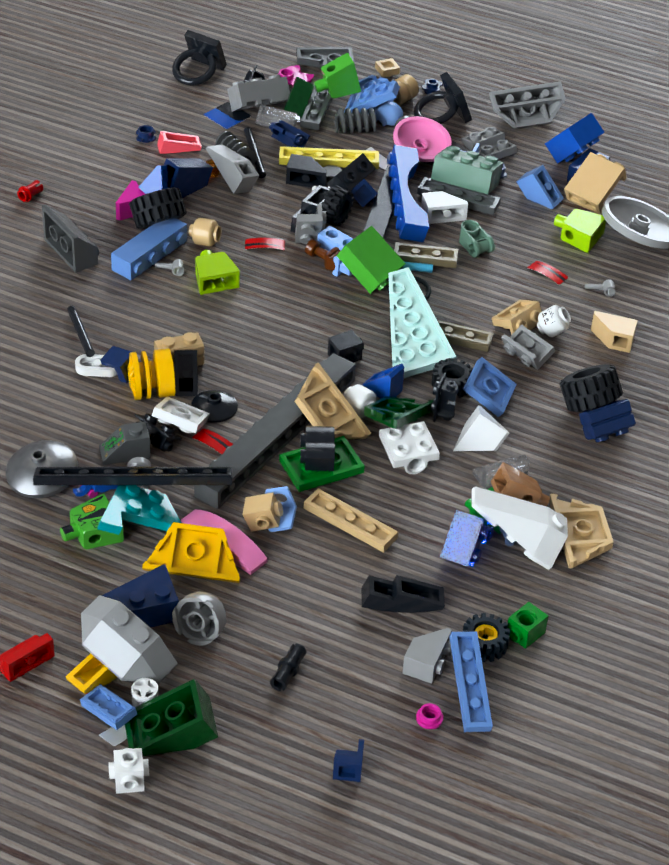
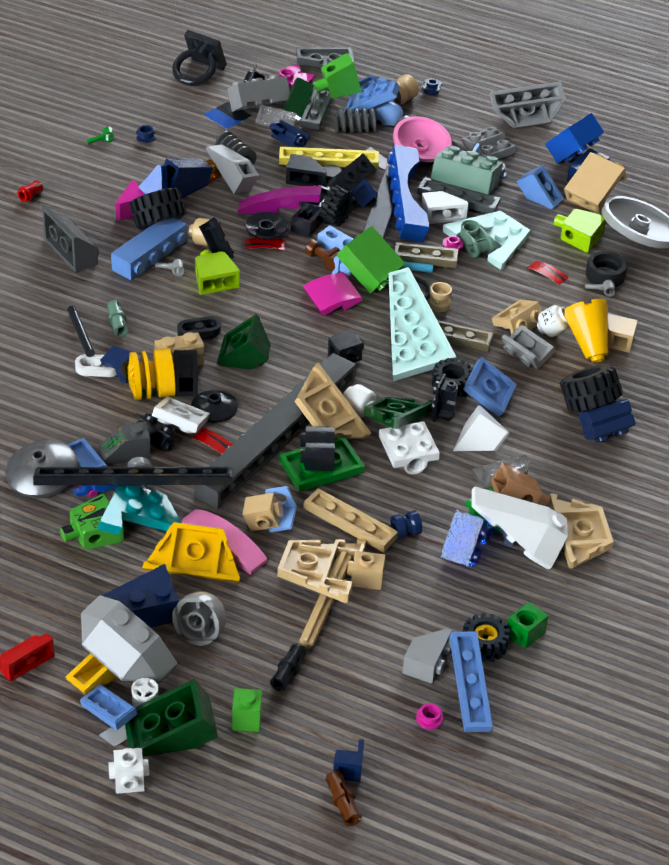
coral slope [157,131,202,154] -> none
black bar [244,127,266,179] -> none
light grey bracket [295,204,326,244] -> none
black slope [361,575,445,613] -> none
blue slope [362,364,404,399] -> none
tan plate [375,58,400,77] -> none
black tile [414,72,472,124] -> none
none -> medium blue tile [67,438,107,467]
none -> green hand [87,127,114,144]
none -> sand green pin [107,300,128,337]
none -> black plate [177,316,221,339]
none -> black hinge [199,217,234,259]
none -> dark green slope [217,314,271,370]
none -> bright green brick [232,688,262,732]
none -> magenta slope [237,186,322,214]
none -> black dish [246,212,287,239]
none -> tan wing [277,539,366,603]
none -> tan axle [299,551,352,649]
none -> dark pink slope [303,272,363,316]
none -> reddish brown pin [325,770,362,826]
none -> tan brick [347,551,385,590]
none -> dark blue wheel [390,510,423,539]
none -> tan wheel [429,282,452,312]
none -> dark pink plate [442,236,463,253]
none -> light aqua wing [443,211,530,270]
none -> yellow cone [564,299,608,363]
none -> black tyre [586,251,628,287]

